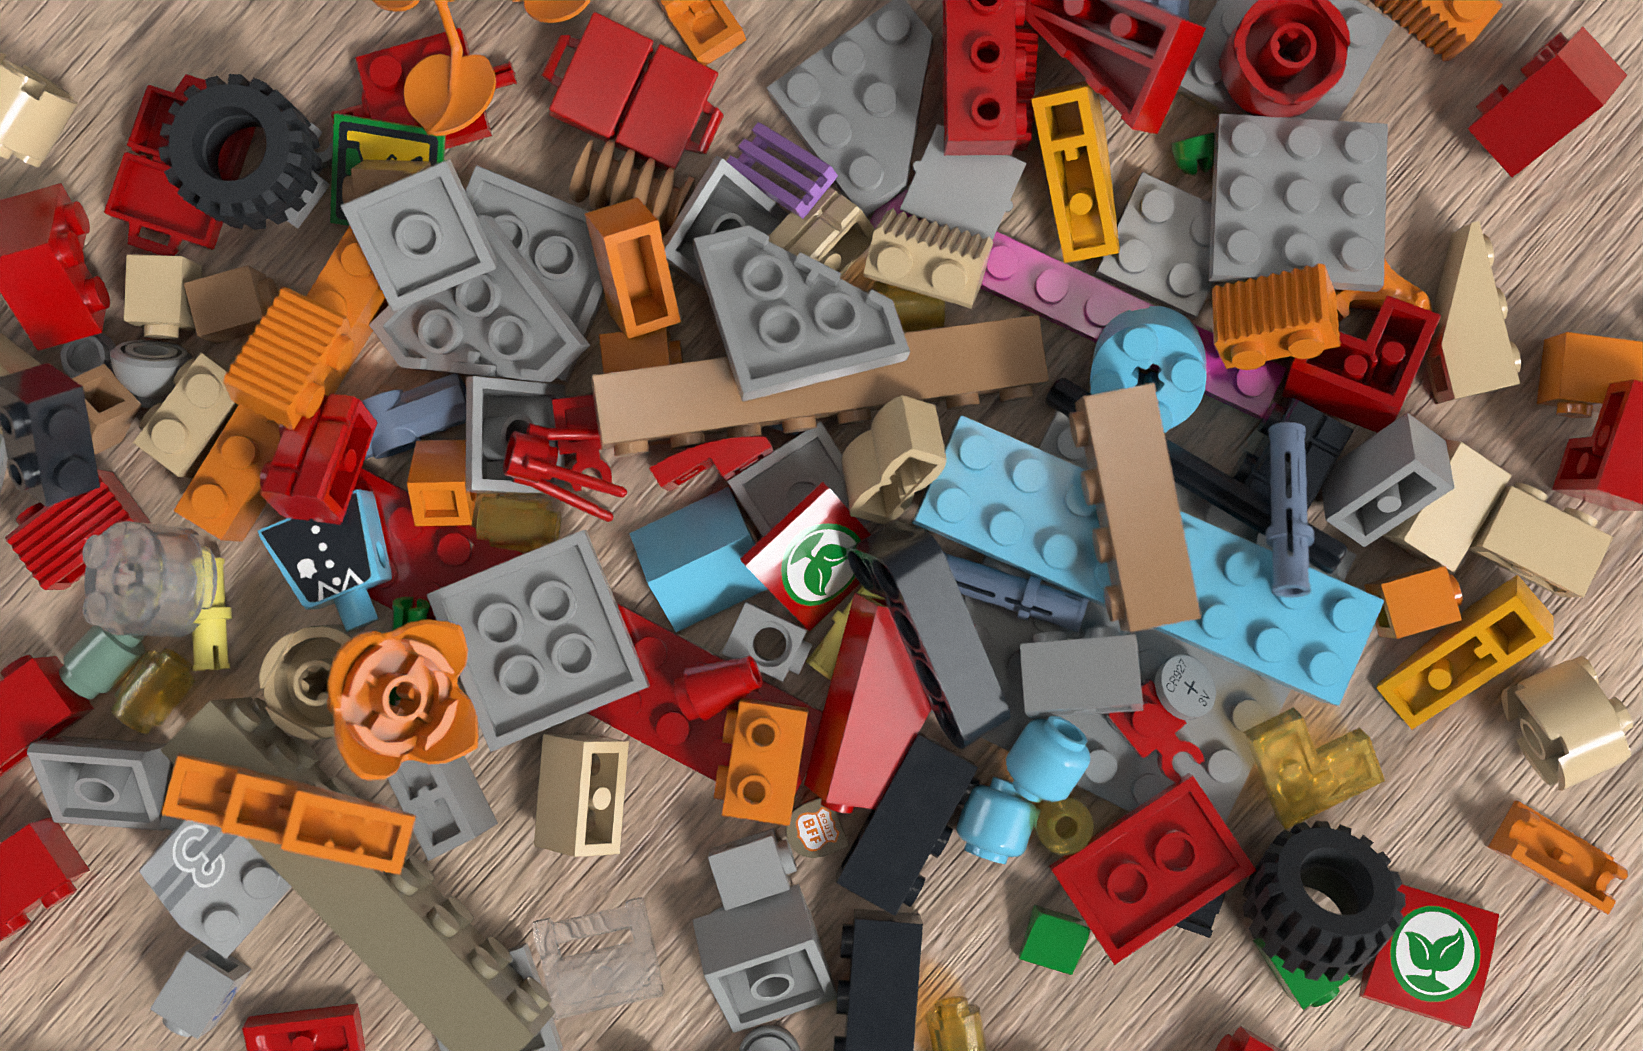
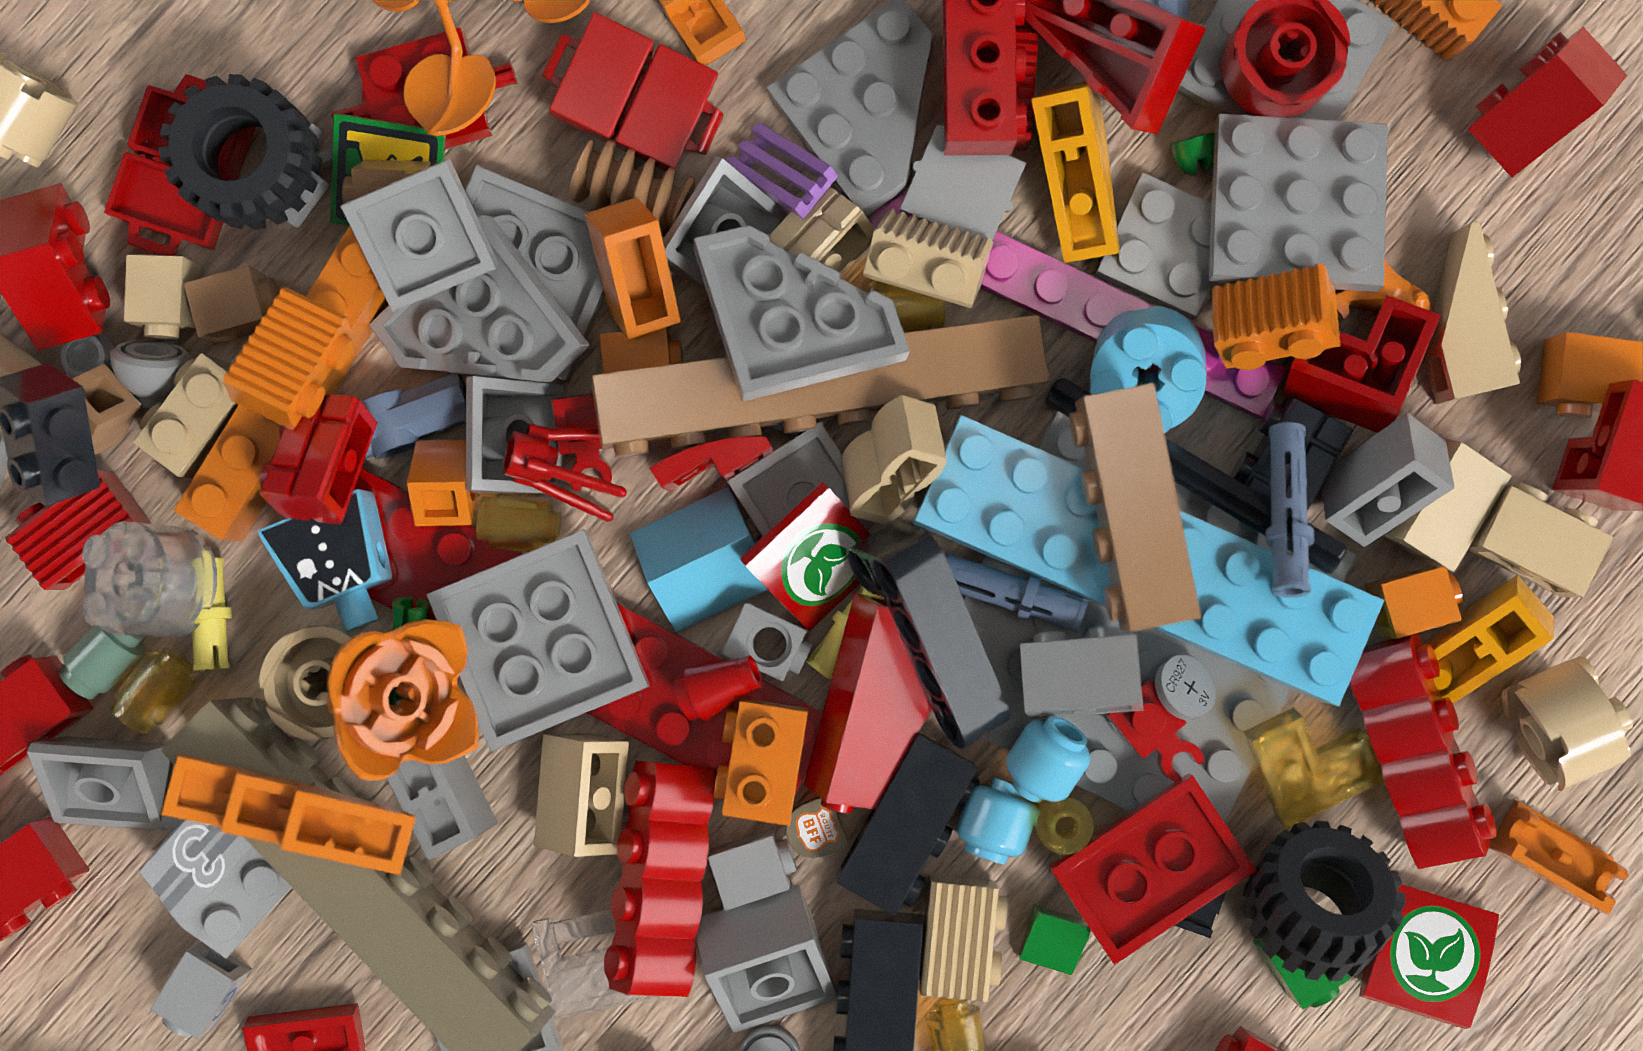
none -> red brick [603,760,715,997]
none -> tan brick [918,874,1007,1002]
none -> red brick [1349,633,1497,869]

